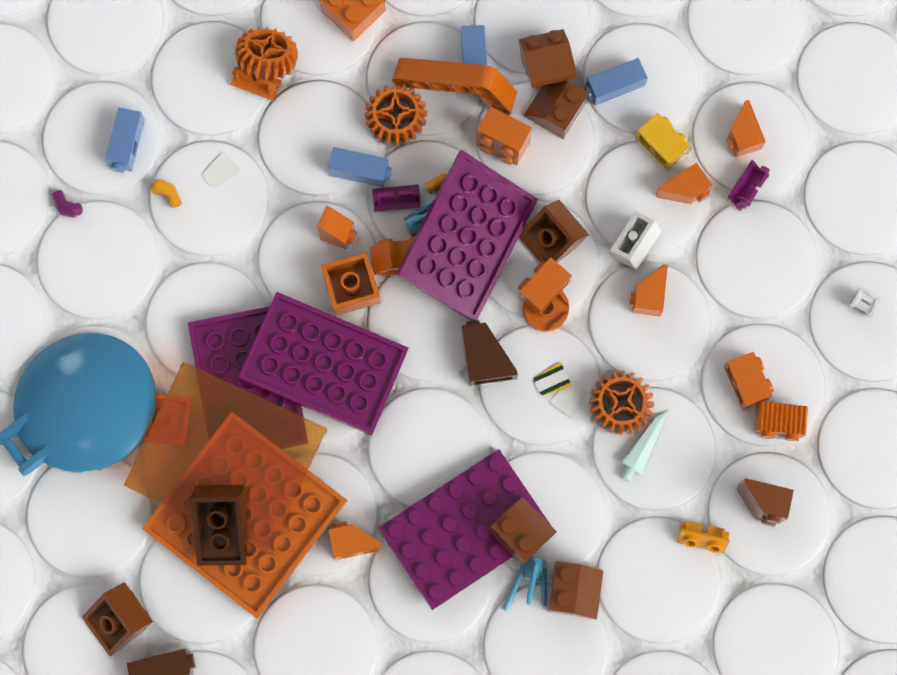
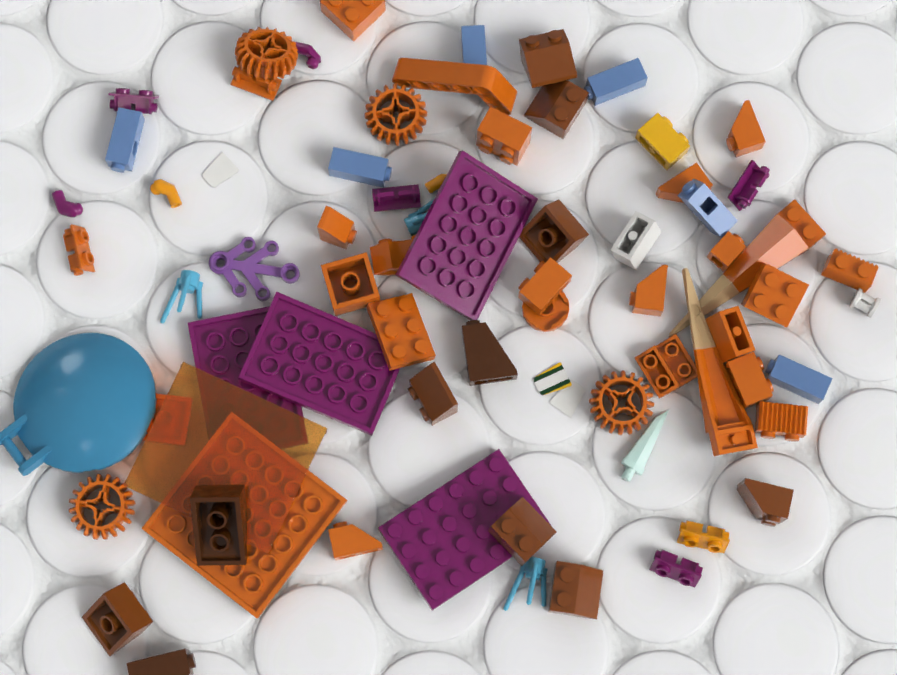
none -> orange hinge [63,224,95,276]
none -> orange gear [68,474,136,540]
none -> magenta hinge [109,88,159,114]
none -> medium azure plant [160,270,203,324]
none -> medium lavender plant [209,237,300,301]
none -> magenta arm [293,41,321,69]
none -> orange plate [366,293,436,371]
none -> dark orange slope [407,362,458,426]
none -> orange slope [635,334,697,399]
none -> magenta hinge [649,549,703,588]
none -> orange plate [669,199,826,337]
none -> brick [678,179,738,238]
none -> orange plate [682,268,758,456]
none -> orange brick [705,306,755,363]
none -> orange brick [707,231,746,272]
none -> orange brick [741,262,809,328]
none -> medium blue brick [765,355,833,404]
none -> orange brick [821,248,878,293]

